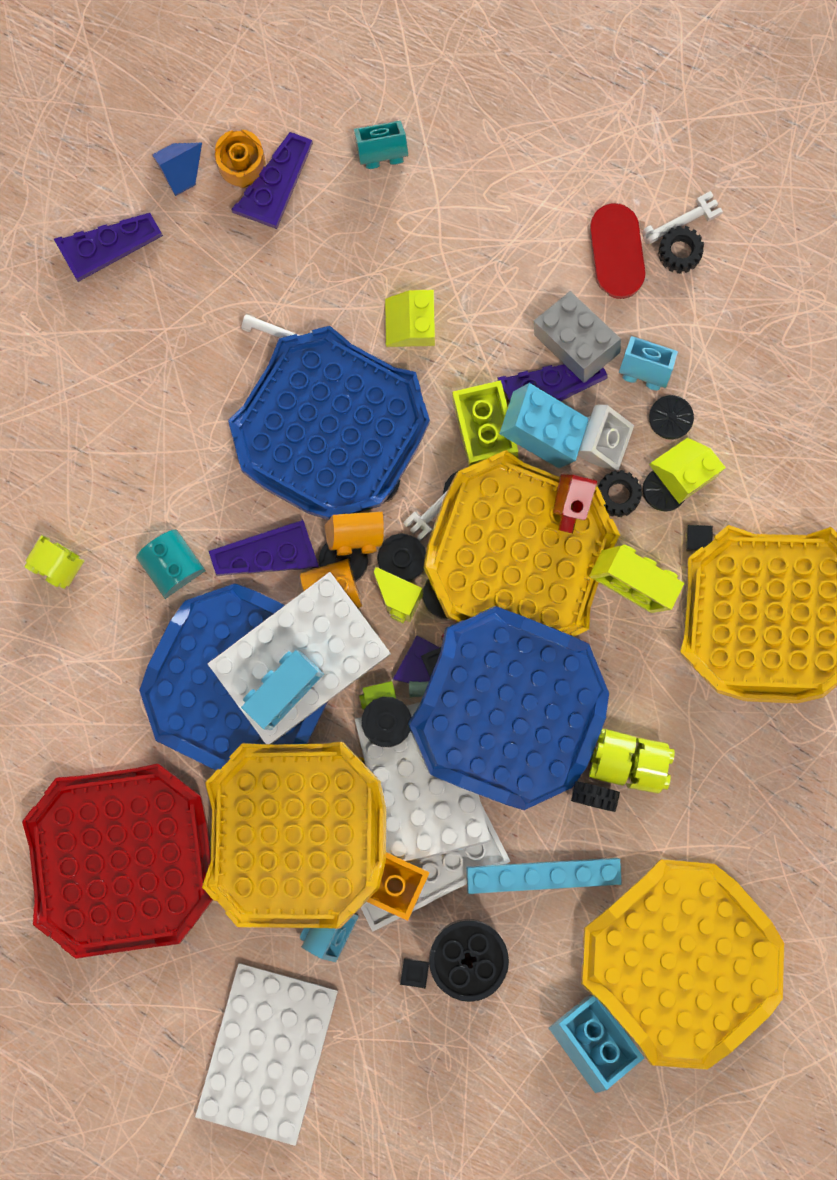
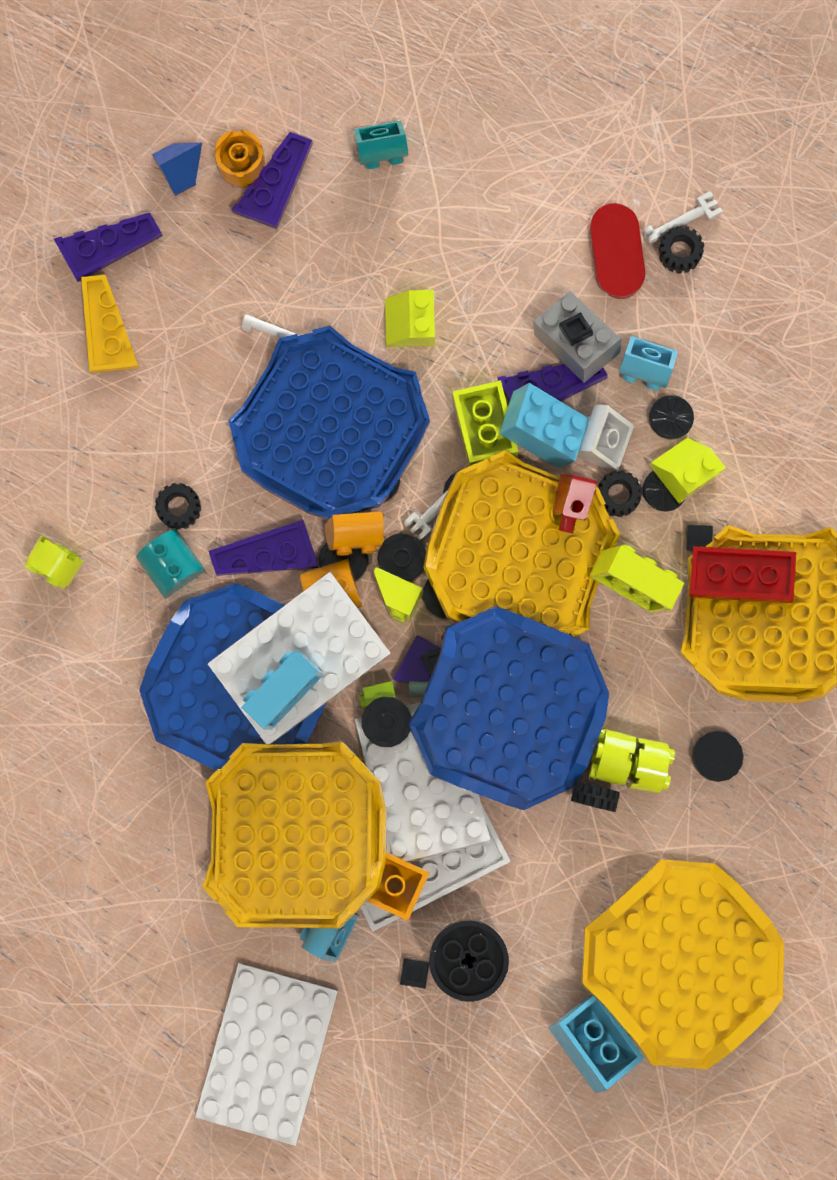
red plate [22,763,213,959] -> none
medium azure plate [466,858,622,894] -> none
none -> yellow wing [81,275,140,374]
none -> black tyre [155,483,201,530]
none -> black tile [559,312,593,346]
none -> red plate [689,546,797,604]
none -> black tile [692,731,744,782]

